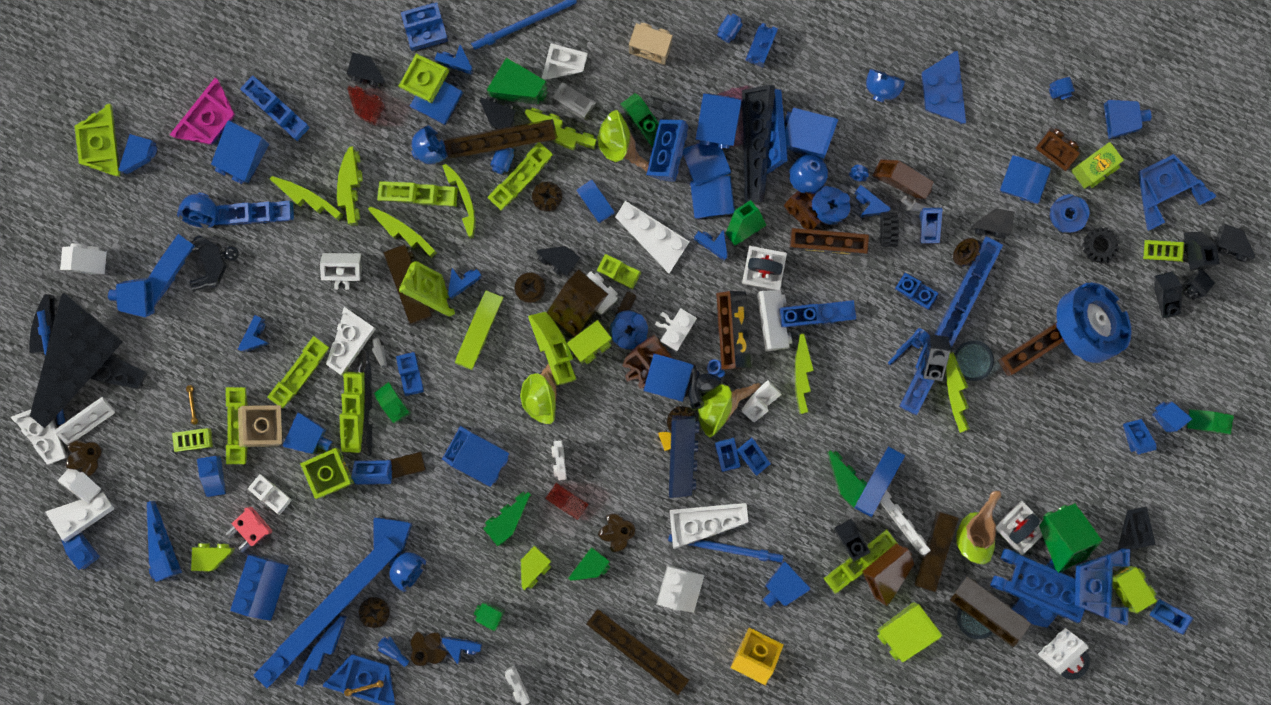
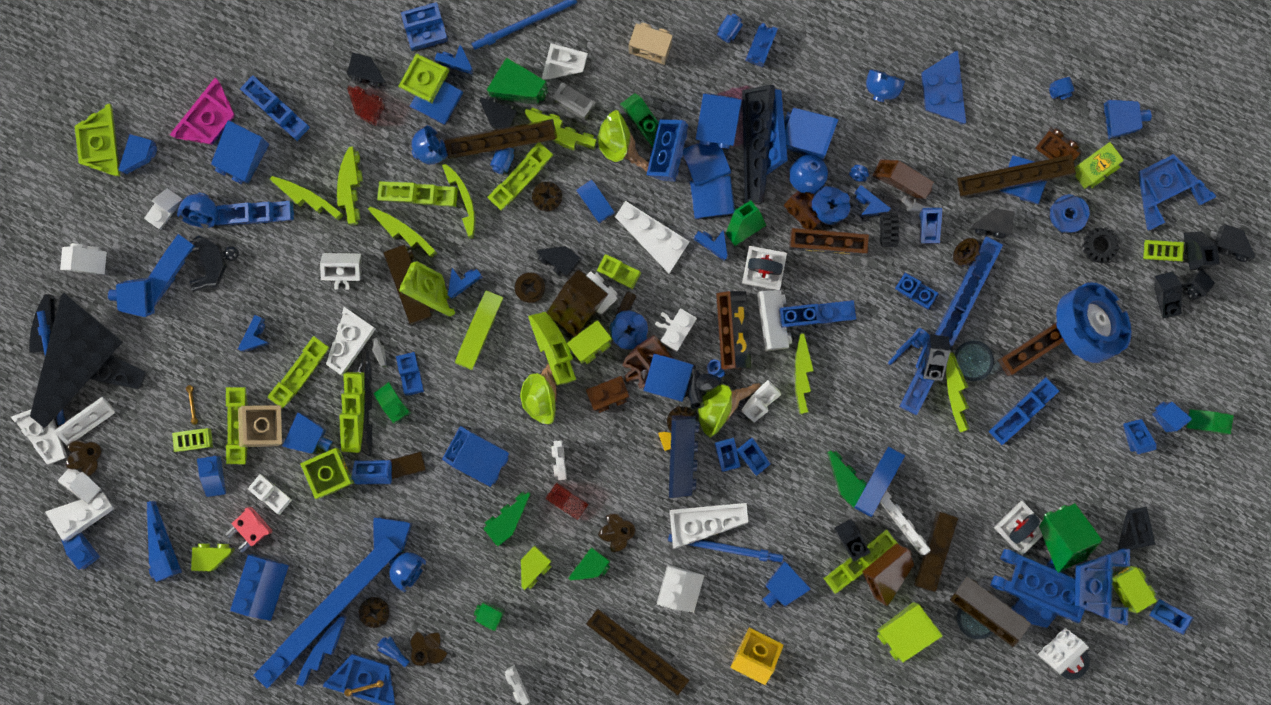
blue slope [442,637,482,664] -> none
hat [957,491,1001,565] -> none
none -> white slope [144,188,183,230]
none -> reddish brown bracket [586,376,630,413]
none -> dark brown plate [957,155,1076,198]
none -> blue slope [989,377,1060,445]

